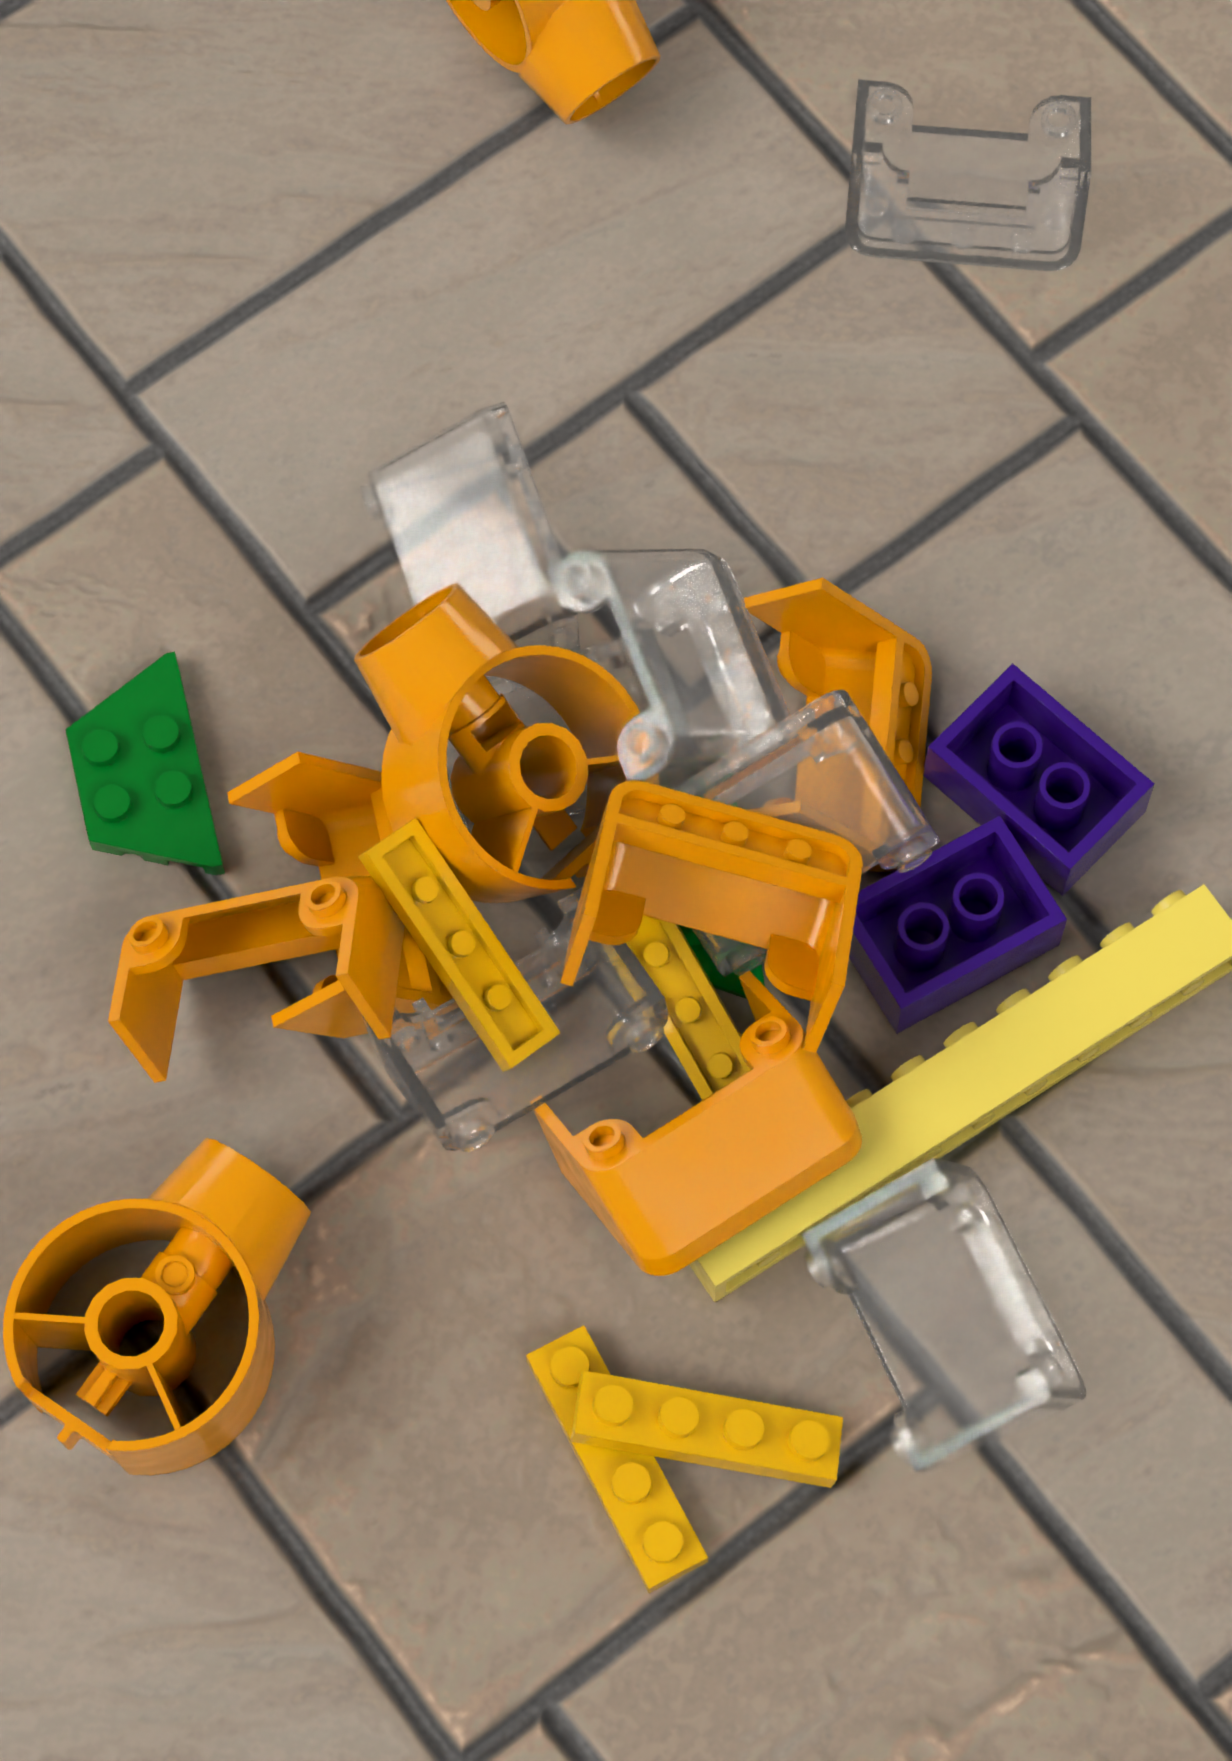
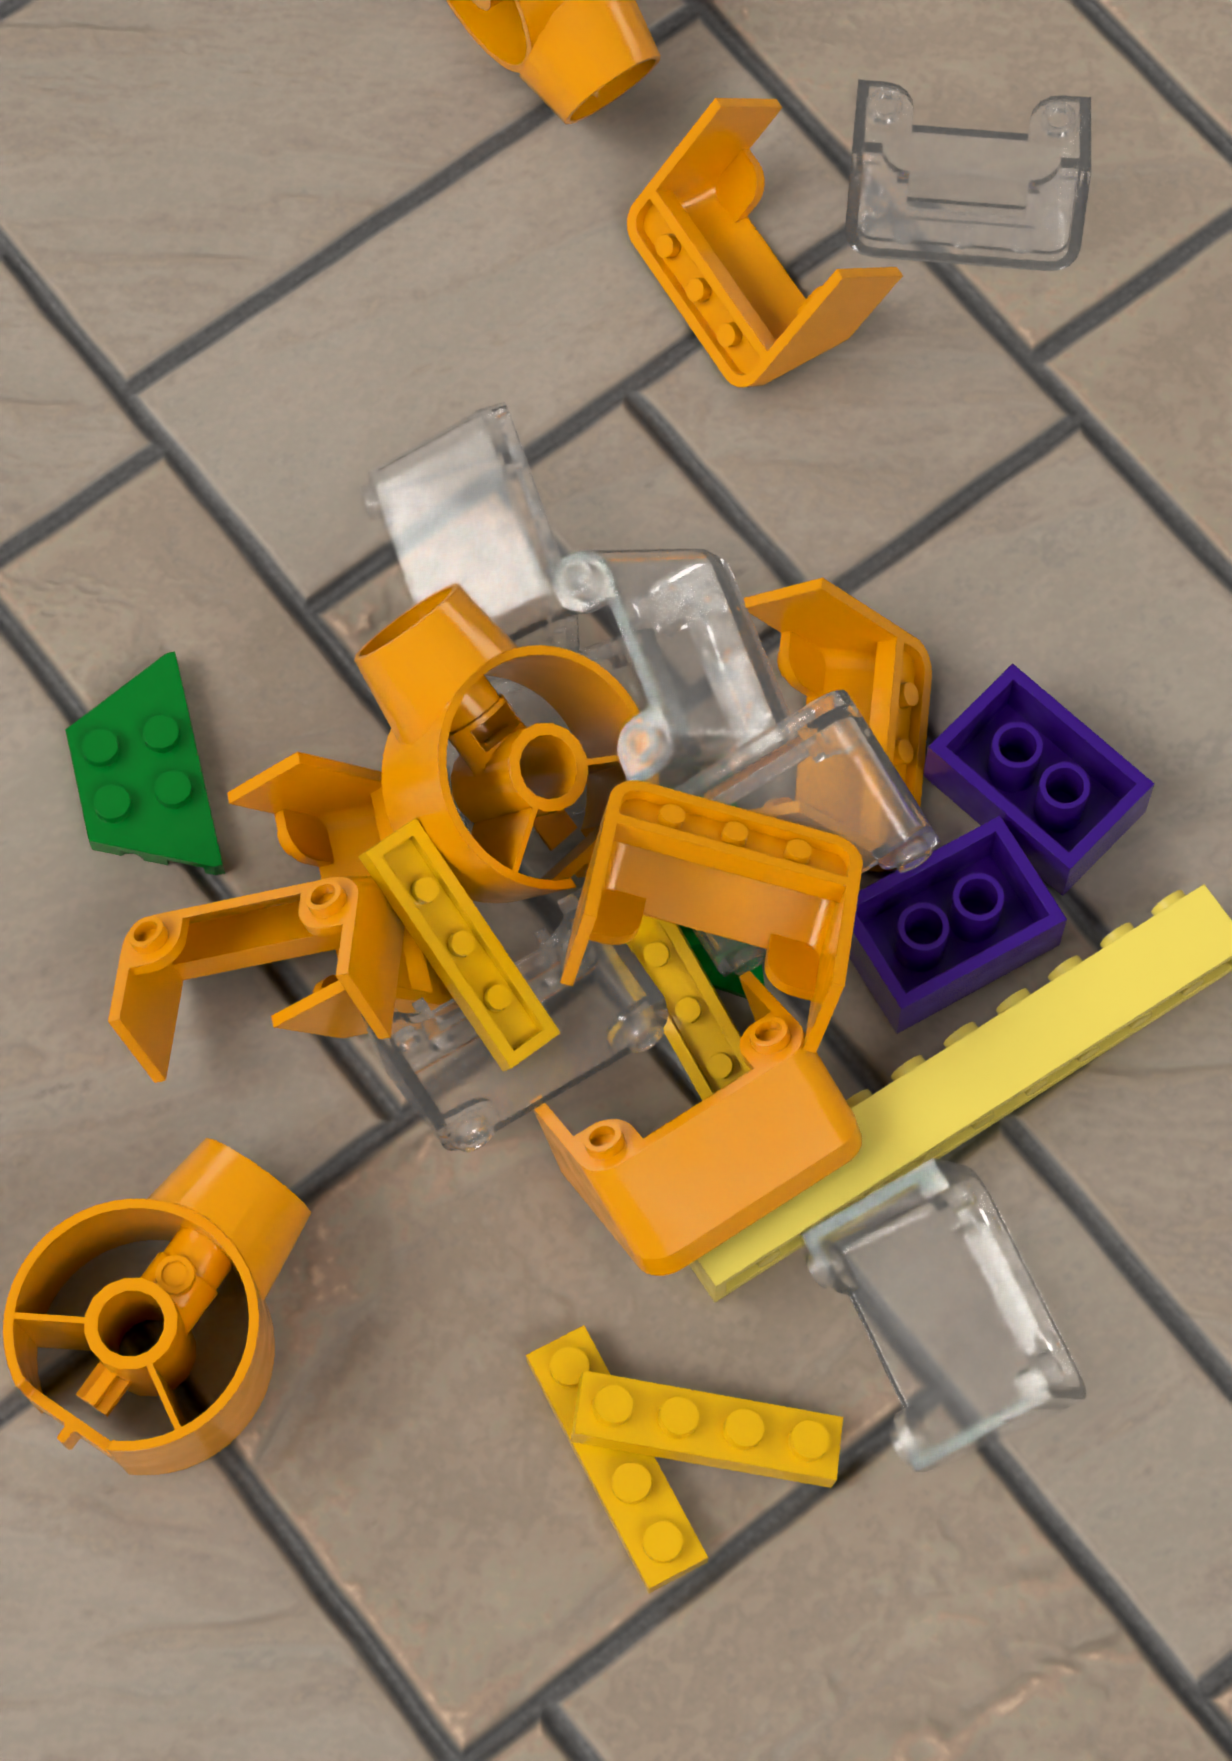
none -> light orange windscreen [627,98,903,387]

